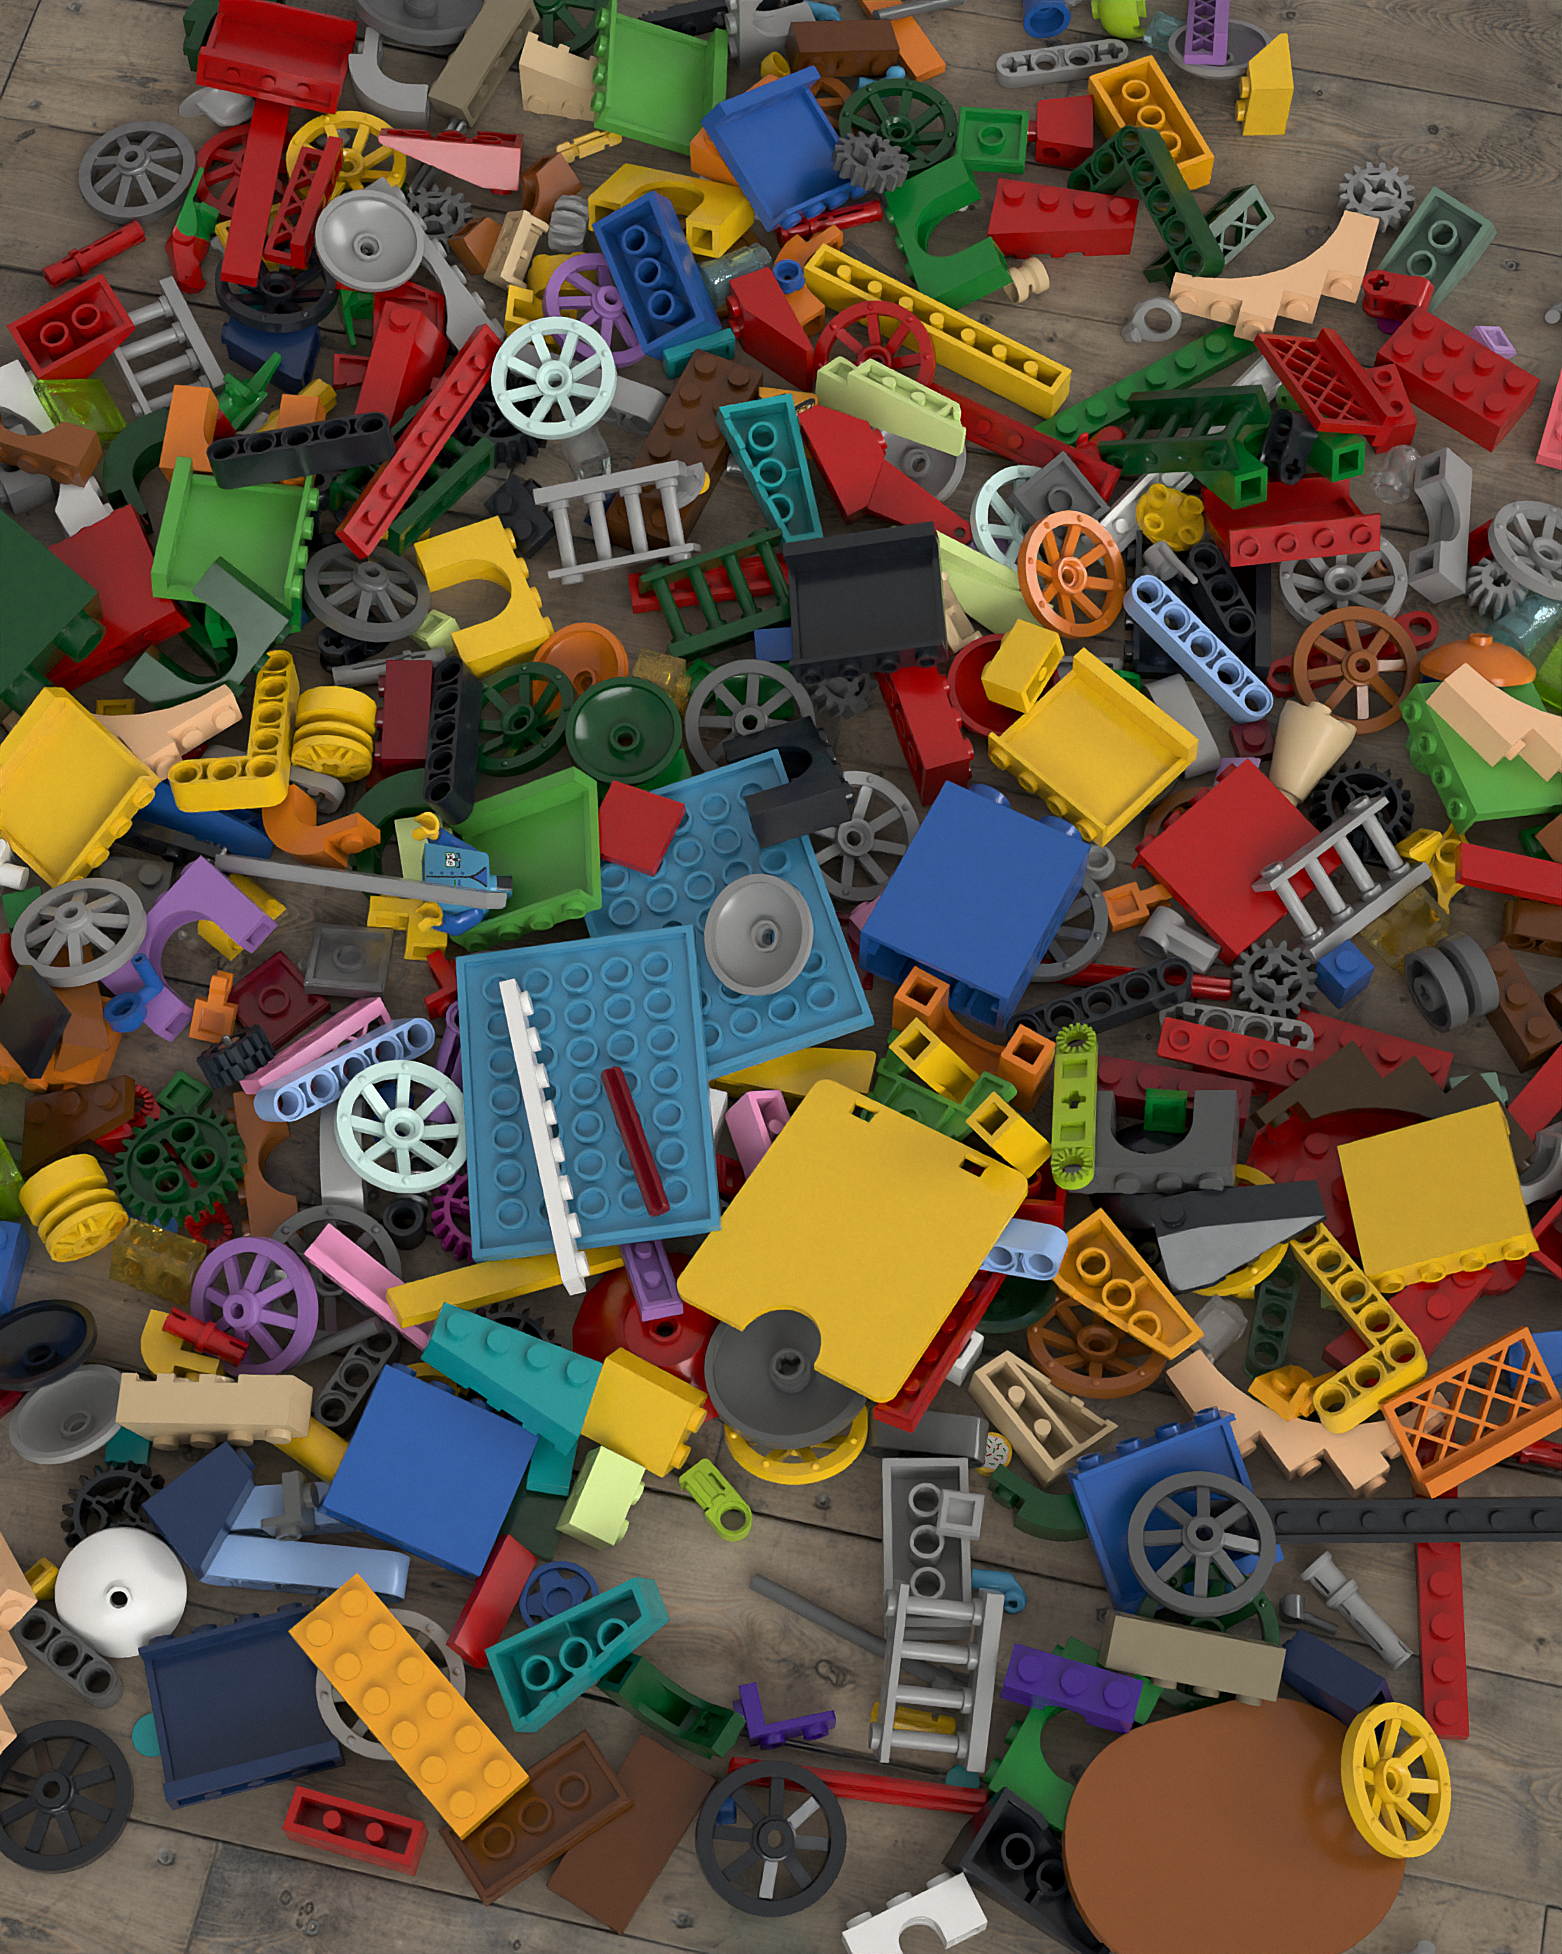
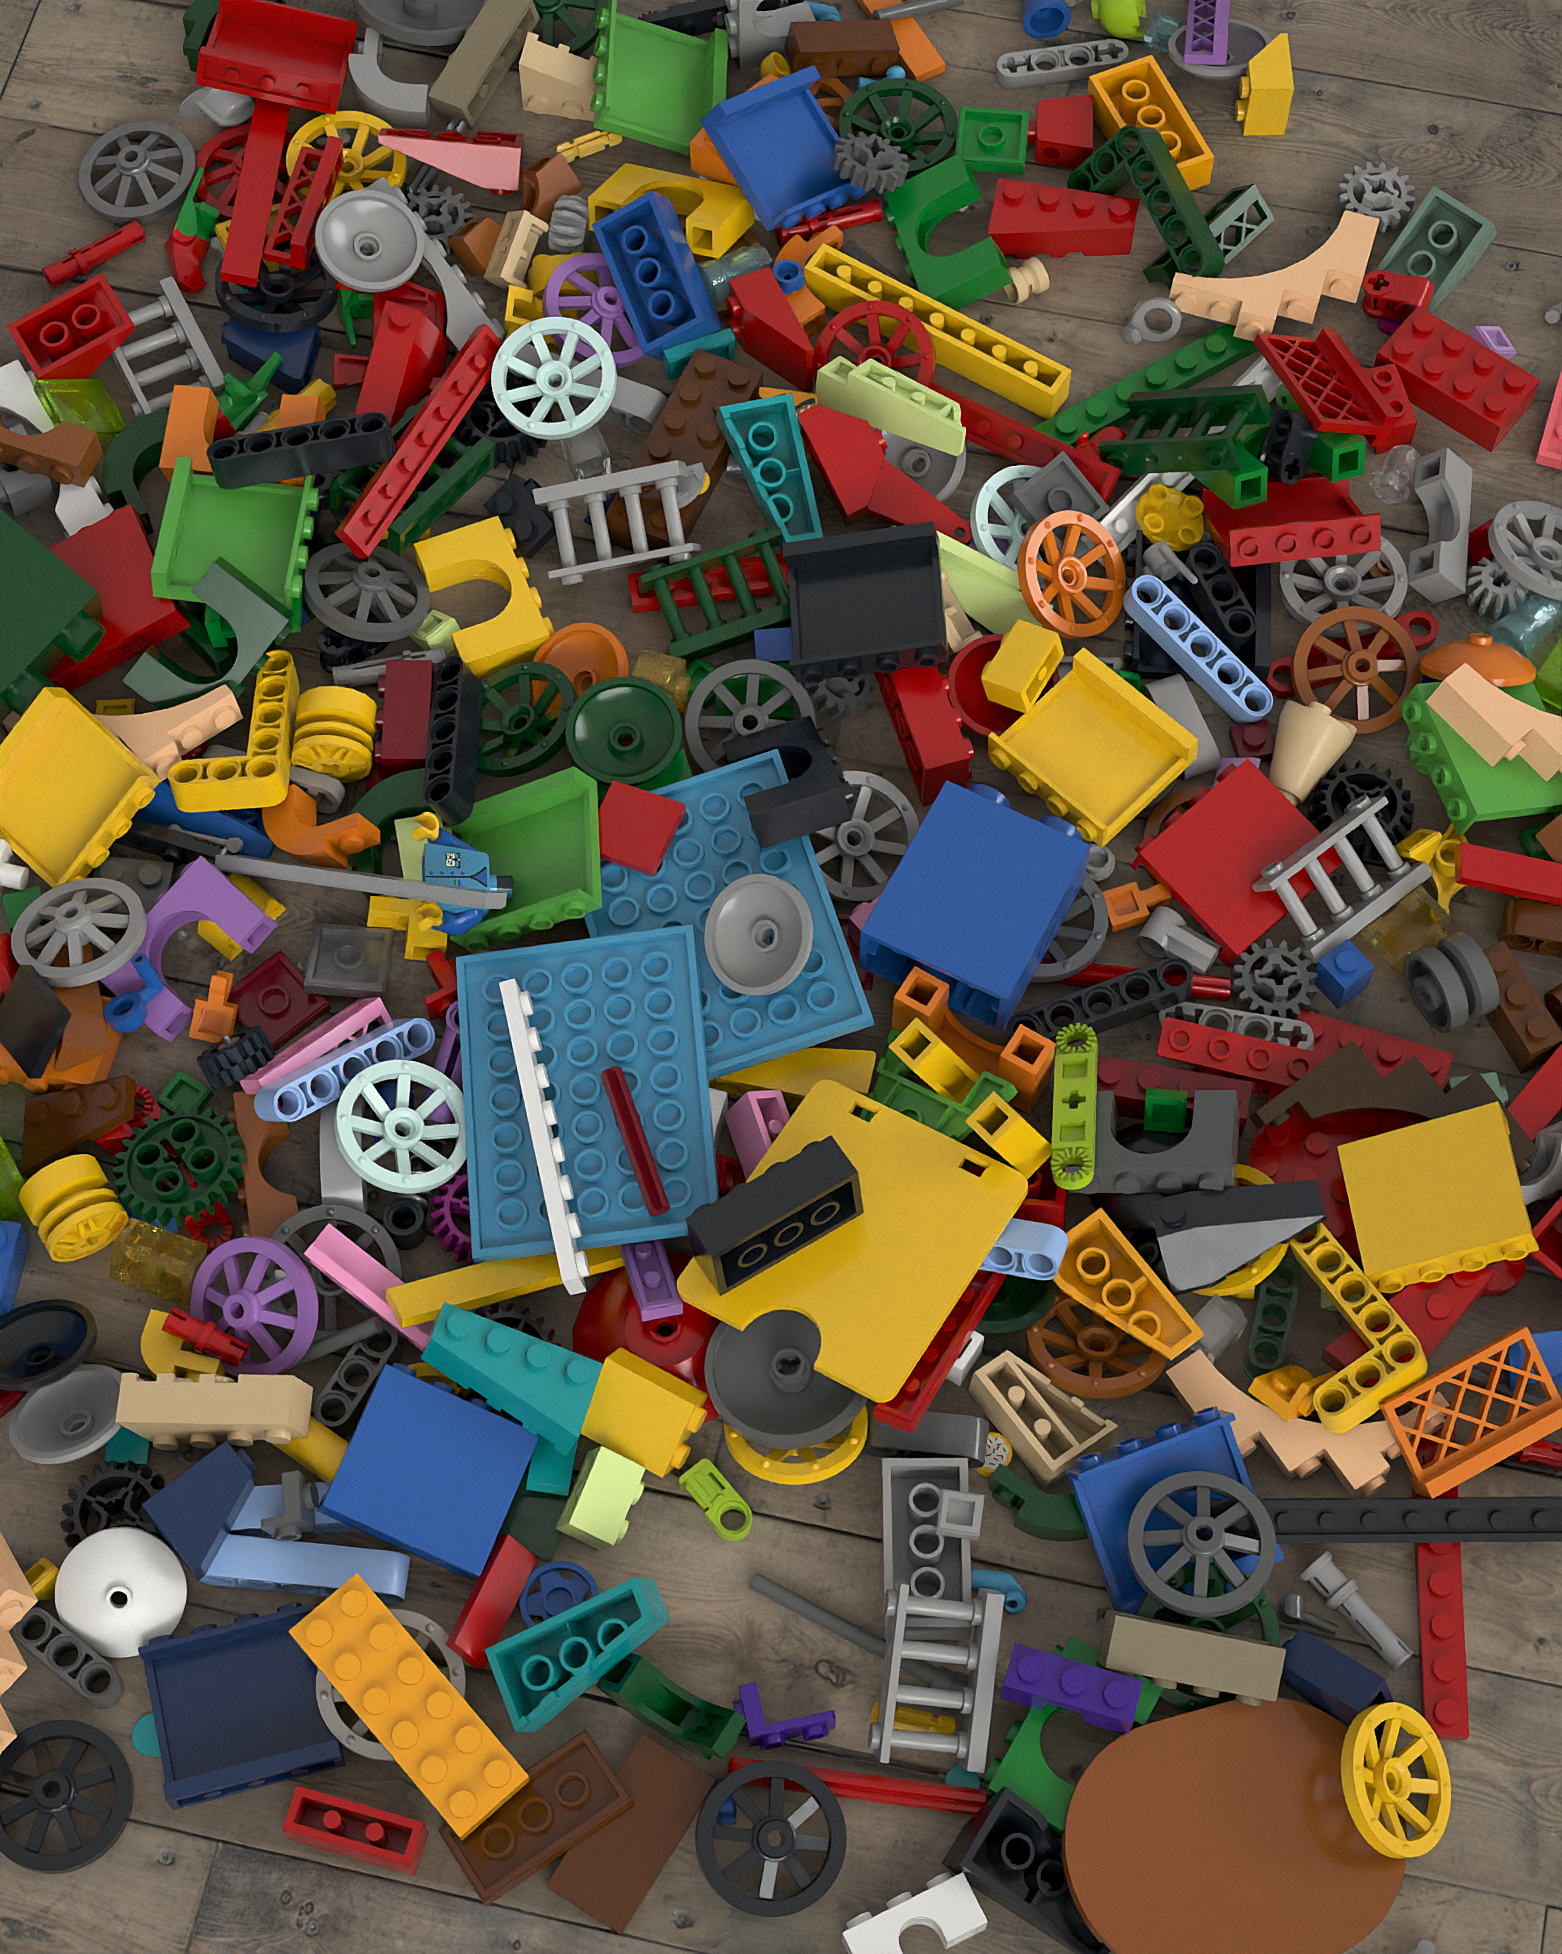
none -> light grey hinge [168,824,243,853]
none -> black brick [686,1135,864,1296]

